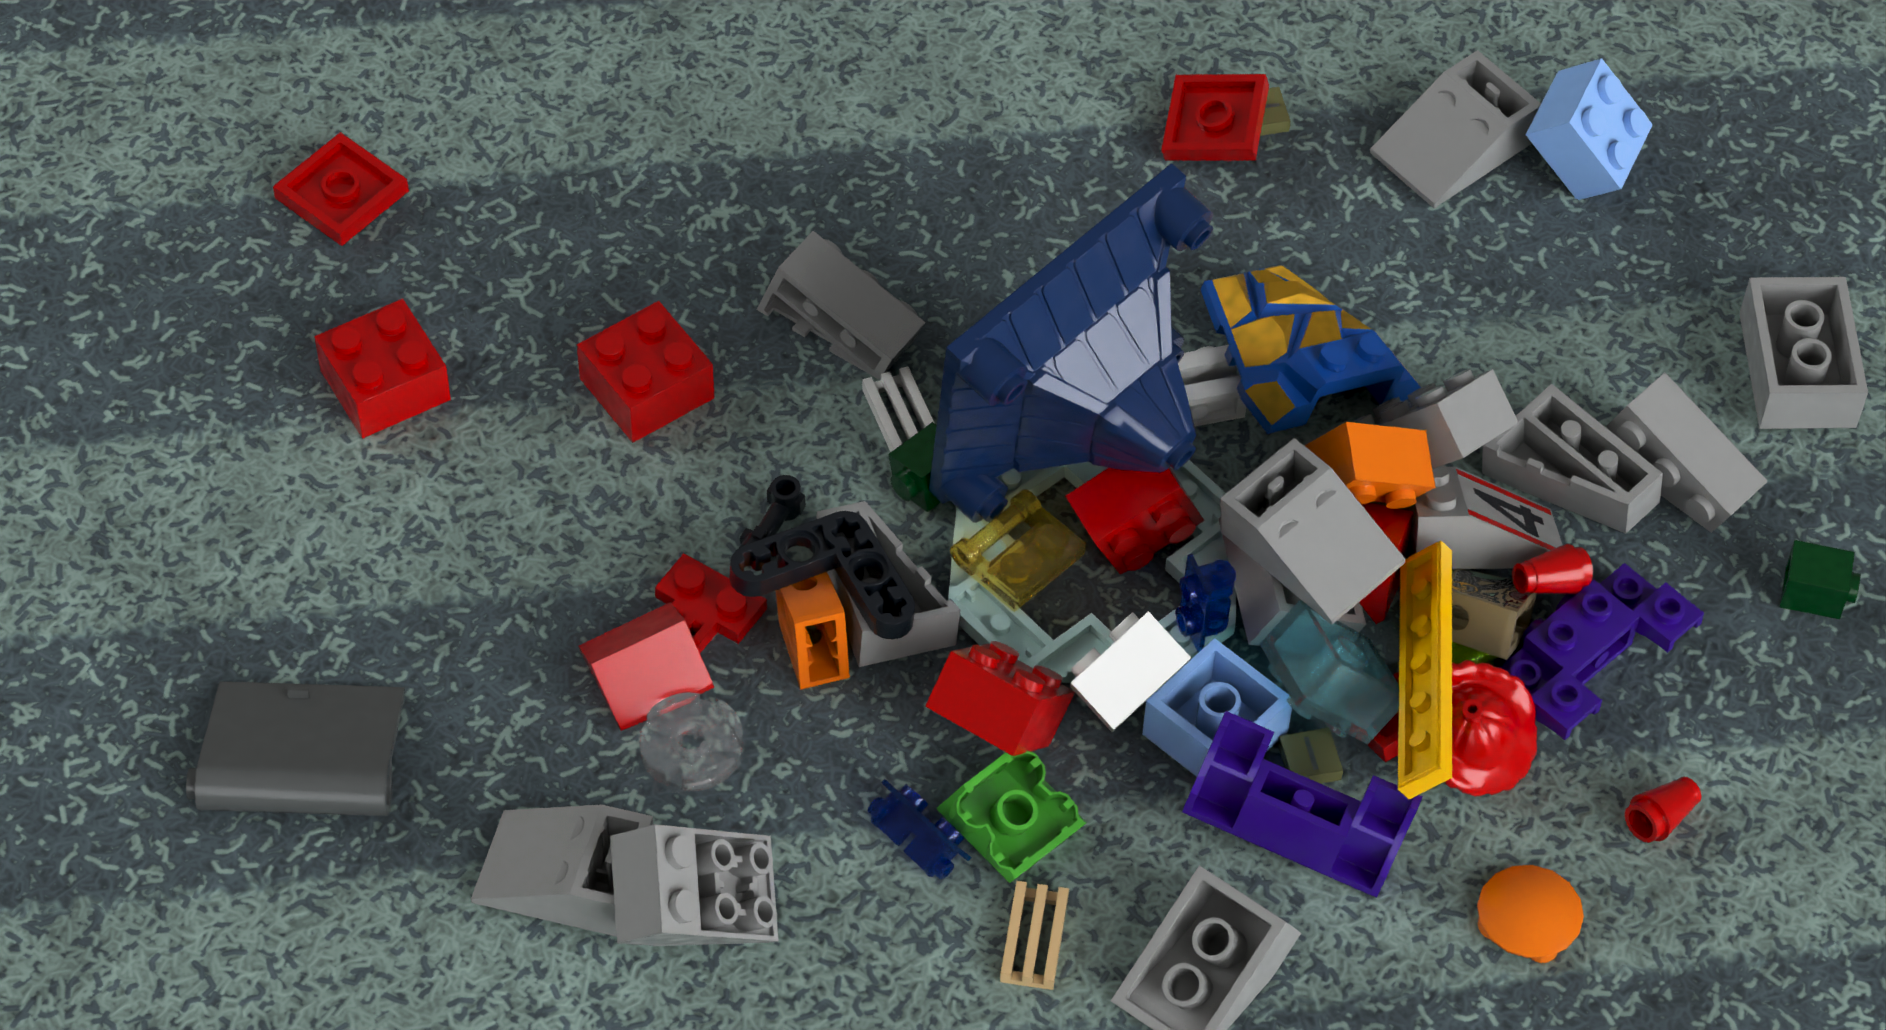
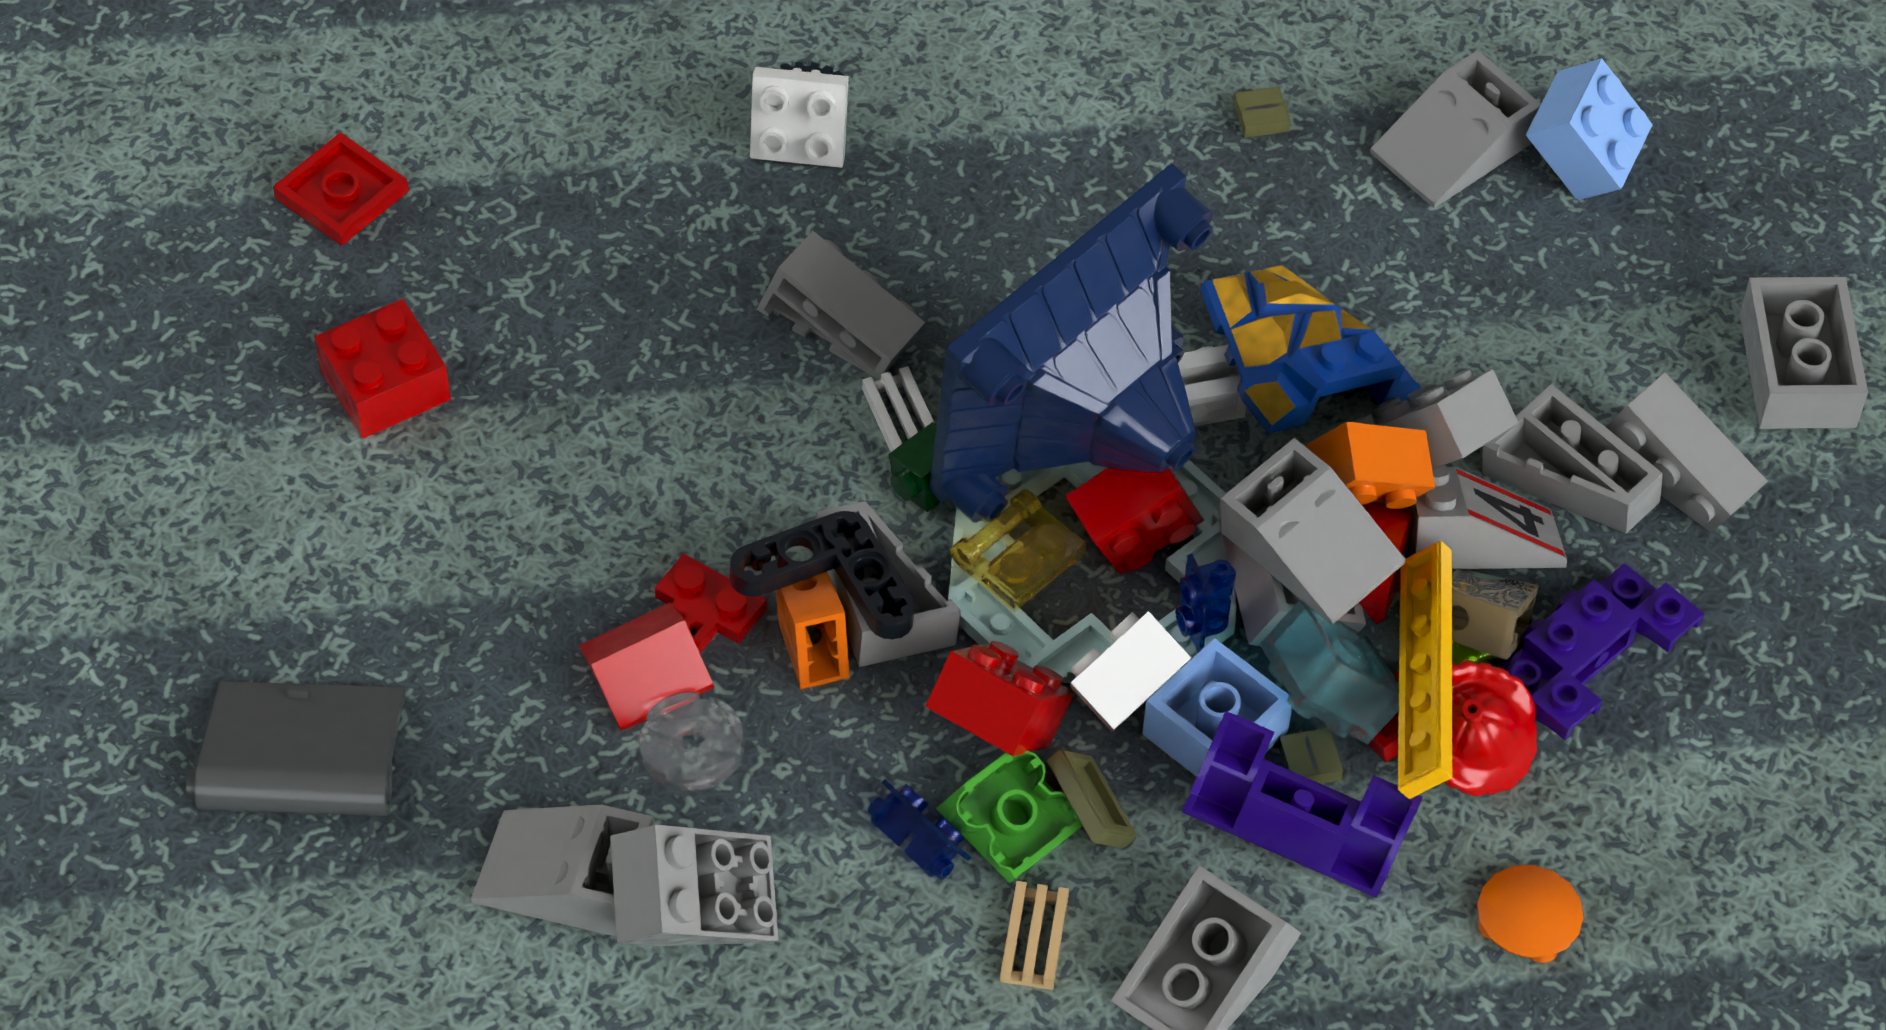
red brick [576,301,715,443] -> none
black bar [739,475,806,557] -> none
red plate [1161,74,1269,161] -> none
red cone [1512,544,1593,594] -> none
red cone [1625,776,1702,843] -> none
dark green brick [1780,540,1861,620] -> none
none -> white plate [750,62,849,168]
none -> olive tile [1047,749,1137,848]

